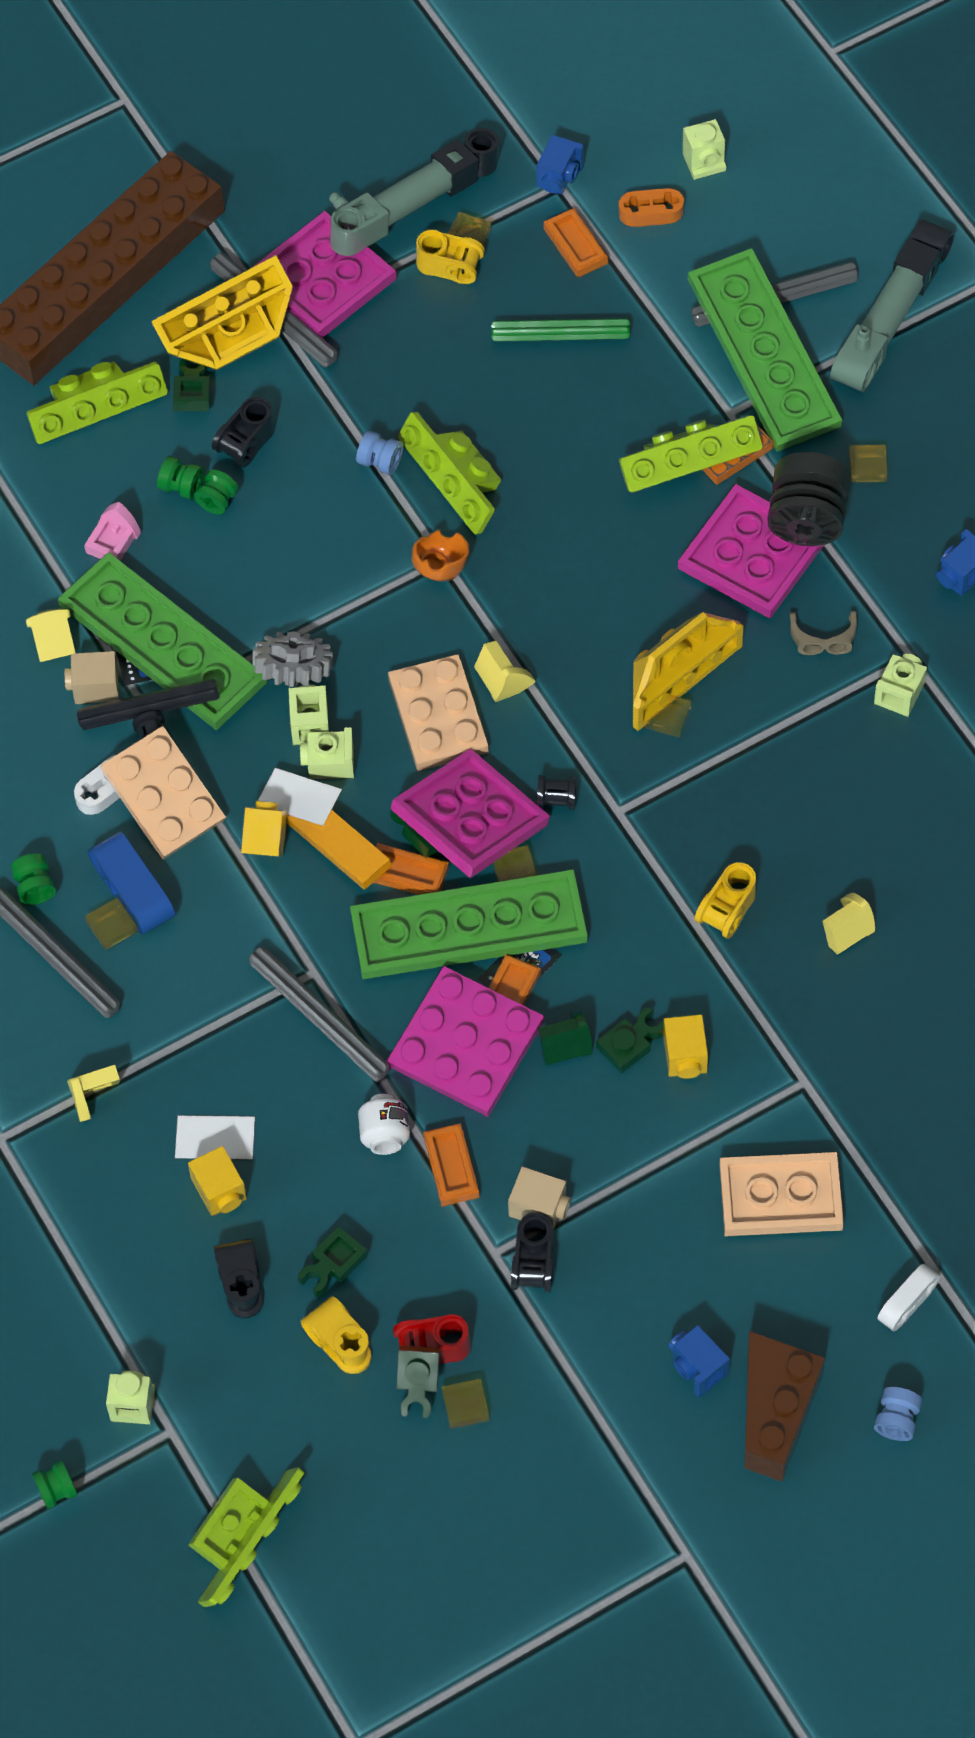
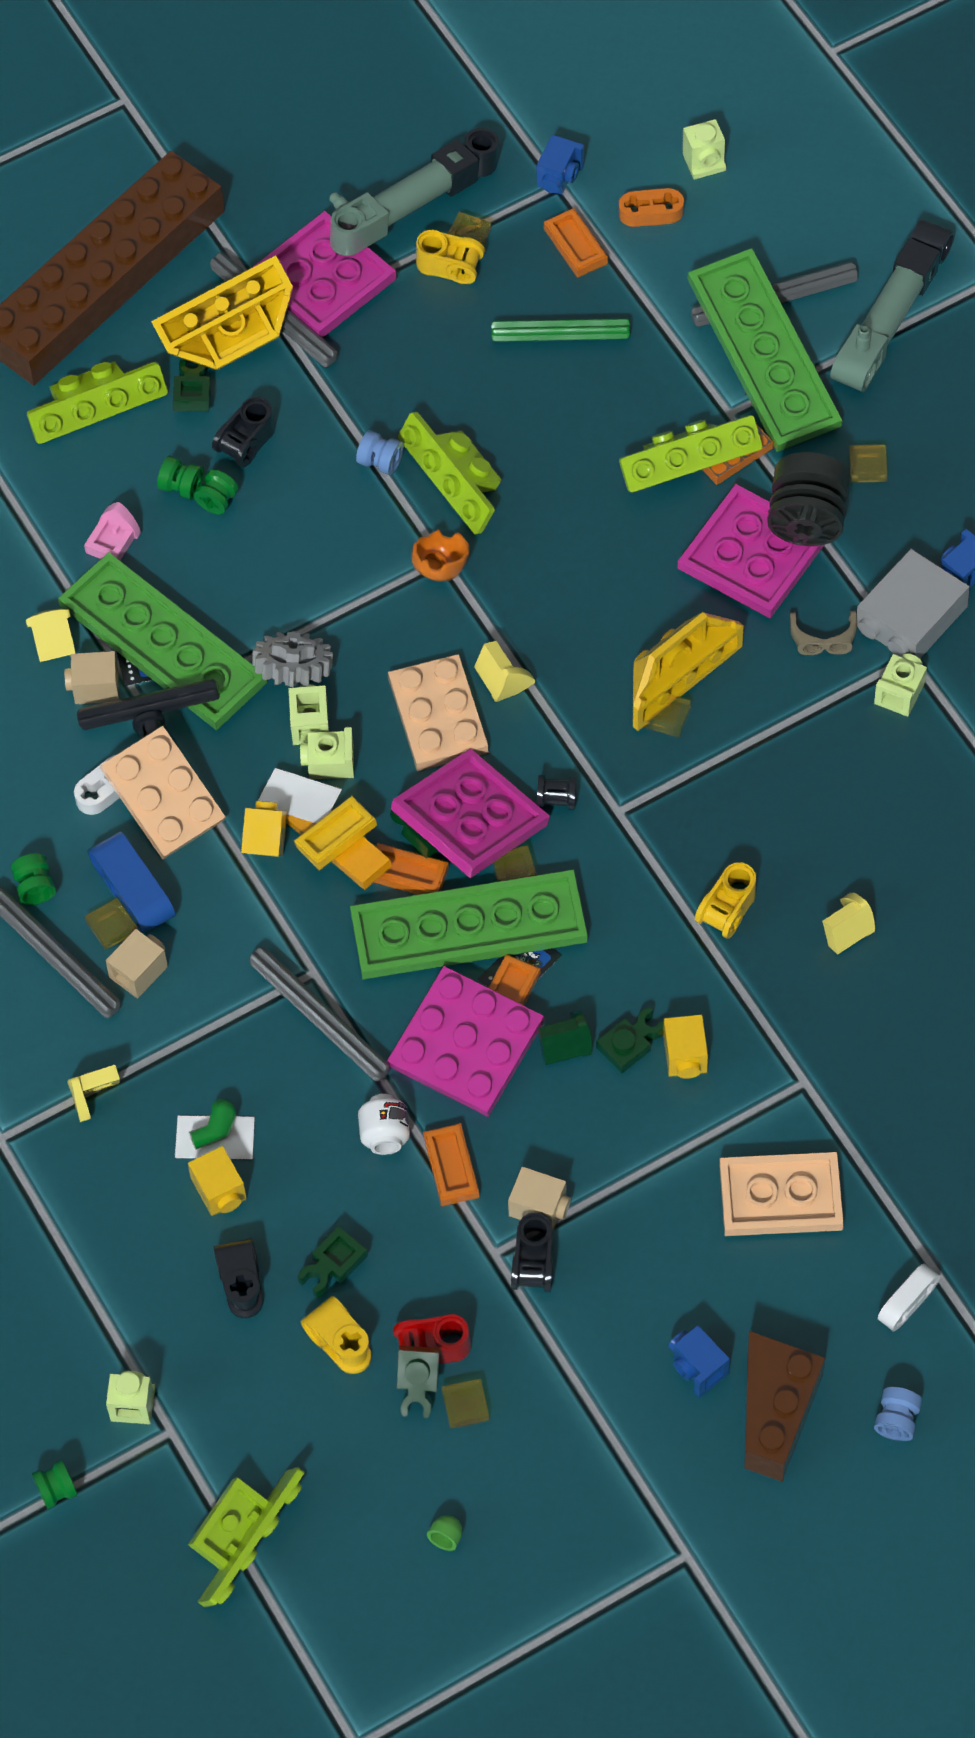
none -> tan brick [105,929,168,999]
none -> green arm [189,1099,236,1150]
none -> yellow tile [294,796,377,871]
none -> bright green hinge [427,1515,462,1551]
none -> light grey brick [857,549,970,659]

